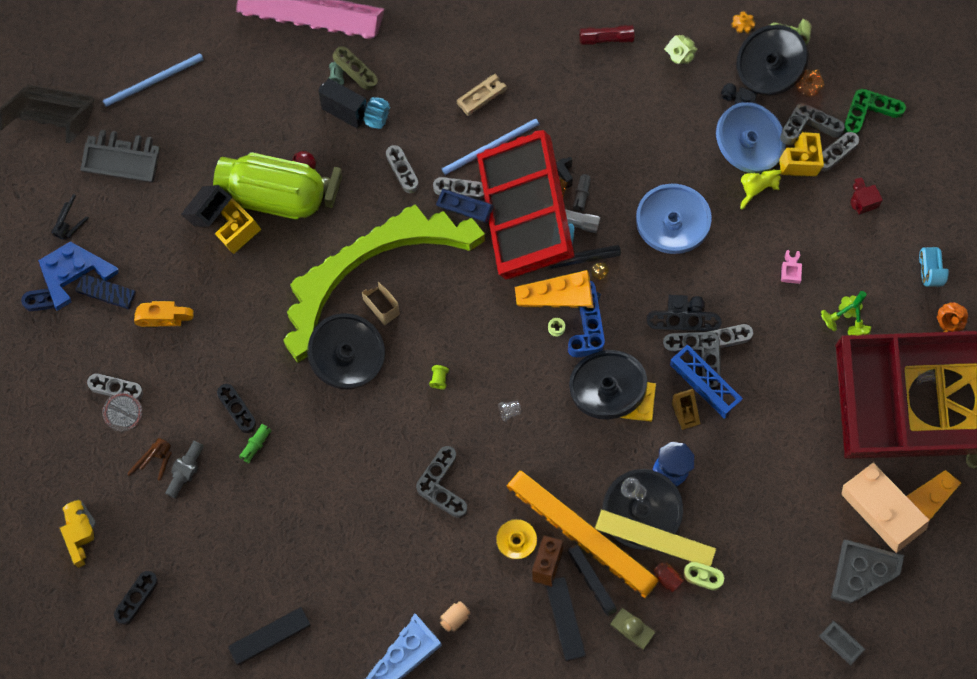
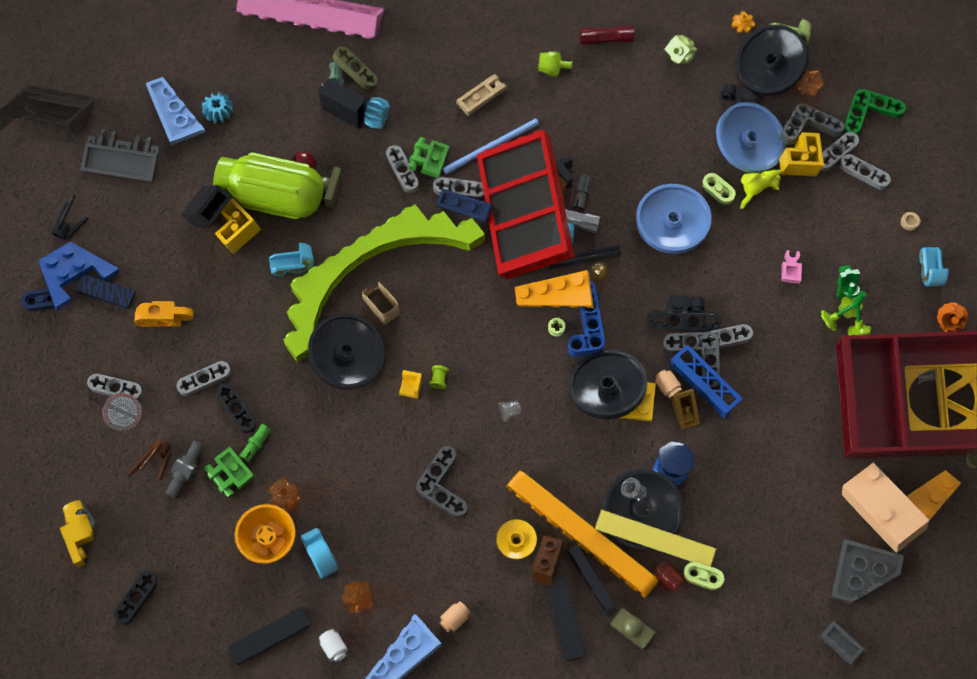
light blue piece [103,54,203,107] -> none
dark red brick [851,177,883,215] -> none
none -> light blue wing [146,77,205,145]
none -> light grey beam [176,361,231,396]
none -> medium azure gear [202,92,233,124]
none -> bright green plate [204,447,255,498]
none -> light orange piece [235,504,295,564]
none -> clear orange brick [268,477,300,511]
none -> medium azure animal [269,243,314,276]
none -> medium azure animal [301,528,339,579]
none -> white brick [319,630,348,662]
none -> clear orange brick [341,580,373,613]
none -> yellow panel [399,370,423,399]
none -> bright green plate [409,137,449,178]
none -> lime piece [539,52,572,76]
none -> light nougat brick [655,370,683,399]
none -> yellowish green plate [702,173,735,205]
none -> green hips [837,265,860,299]
none -> light grey beam [839,154,891,190]
none -> tan tile [901,212,920,231]

